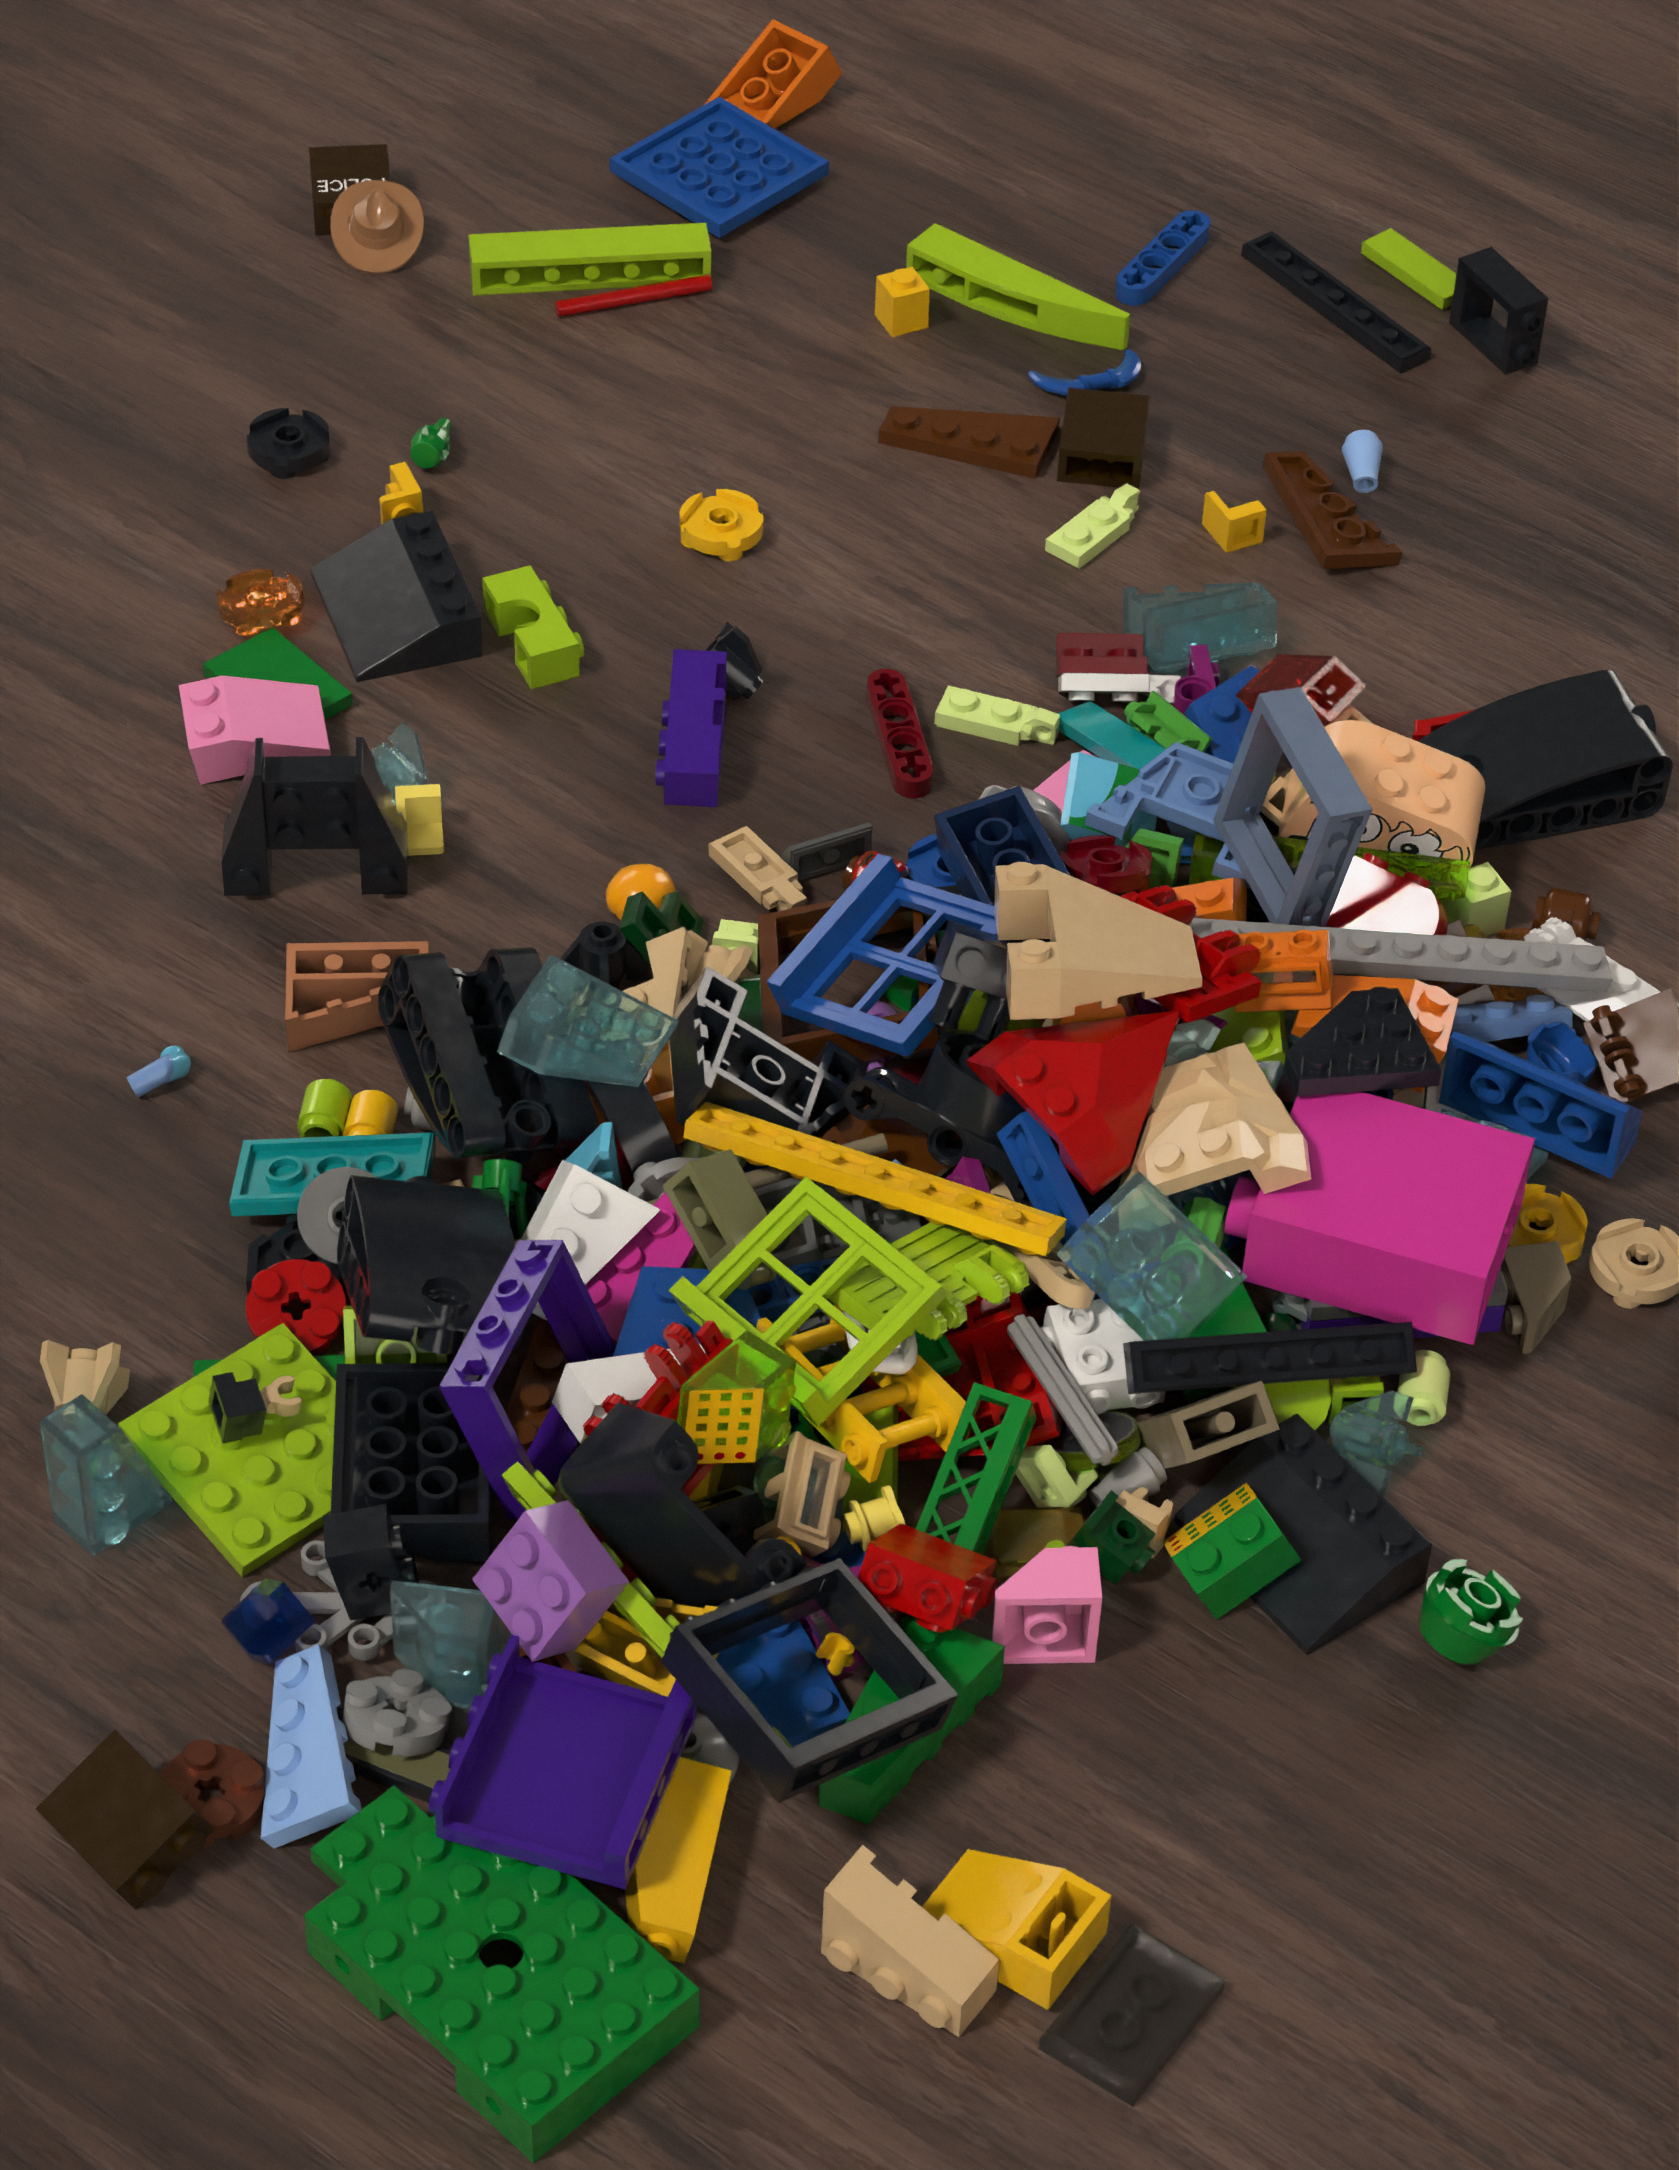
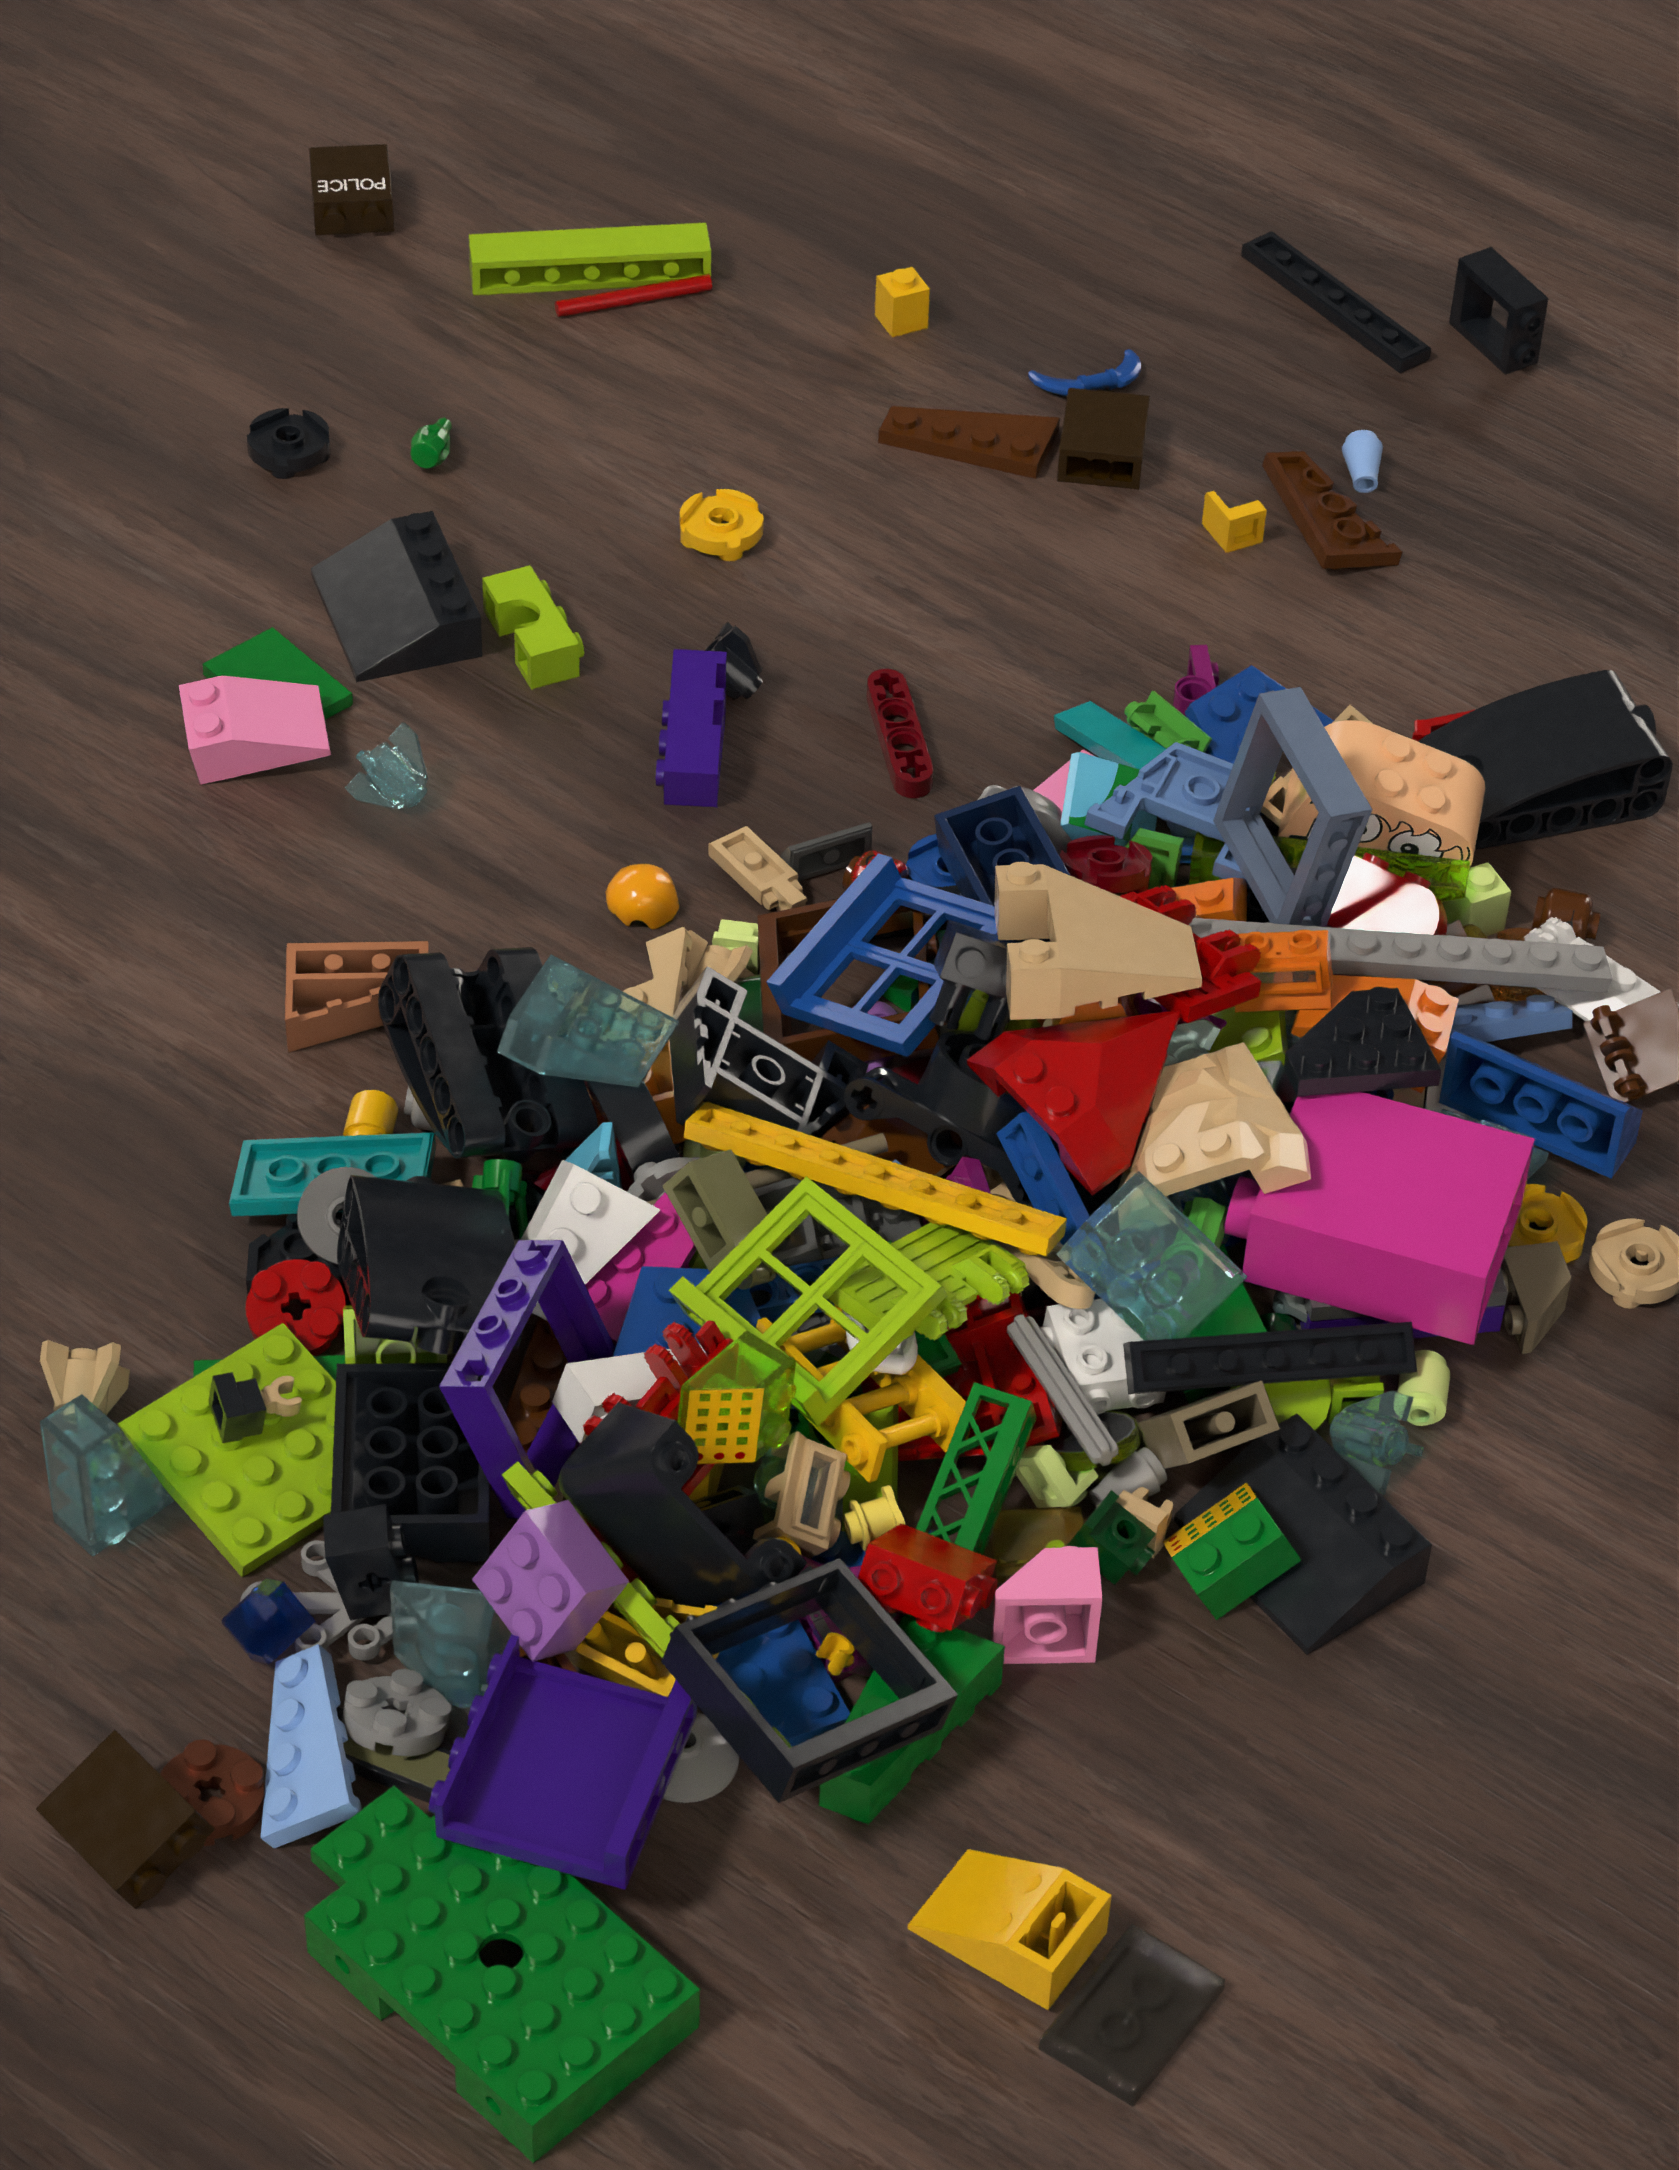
medium blue arm [126,1045,191,1098] -> none
clear orange plate [216,569,304,636] -> none
black wedge [221,737,409,896] -> none
lime brick [297,1079,352,1138] -> none
medium nougat hat [330,180,424,274] -> none
yellow bracket [379,462,423,525] -> none
light yellow panel [395,784,444,856] -> none
black brick [556,922,649,1000] -> none
blue plate [610,97,829,238] -> none
dark green plate [619,890,704,969] -> none
yellow slope [625,1757,732,1963] -> none
orange slope [704,19,843,129] -> none
tan wedge [821,1845,999,2037] -> none
lime slope [906,223,1131,350] -> none
yellowish green hinge [934,685,1060,746] -> none
yellowish green hinge [1045,483,1140,569] -> none
dark red bracket [1056,633,1147,677] -> none
white hinge [1058,673,1181,704] -> none
blue beam [1115,210,1211,306] -> none
clear light blue wedge [1123,582,1277,674] -> none
clear red slope [1236,654,1367,727] -> none
lime tile [1361,228,1456,310] -> none
green cone [1418,1559,1523,1665] -> none
blue hair [1527,1021,1598,1086] -> none

